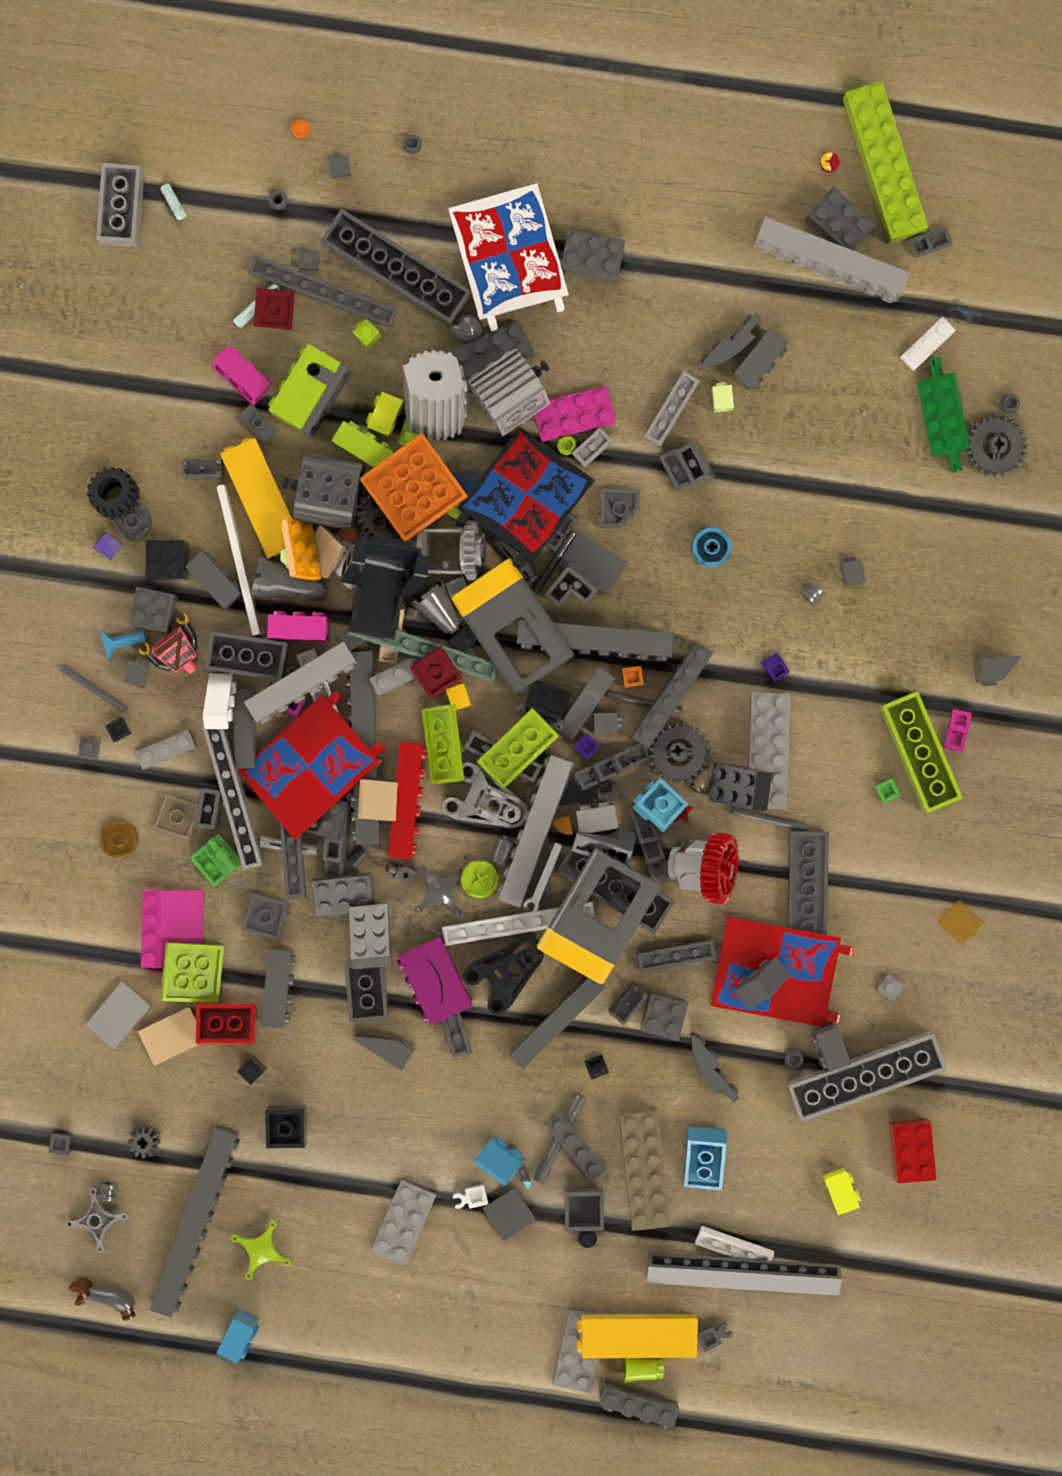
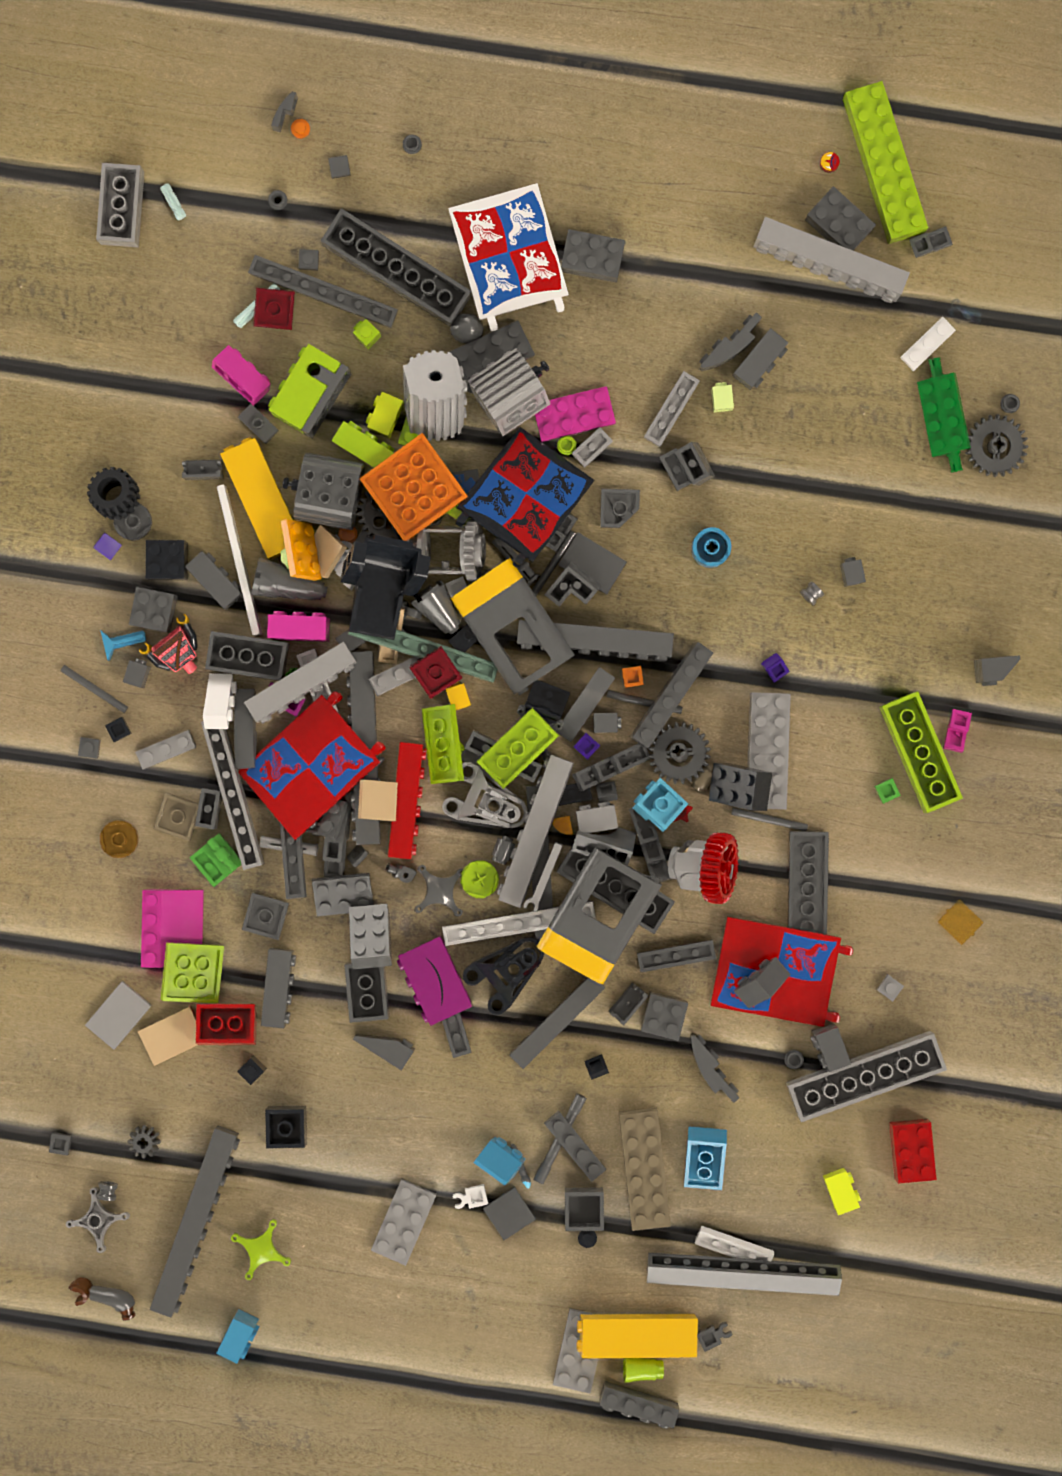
none -> dark grey slope [271,91,298,133]

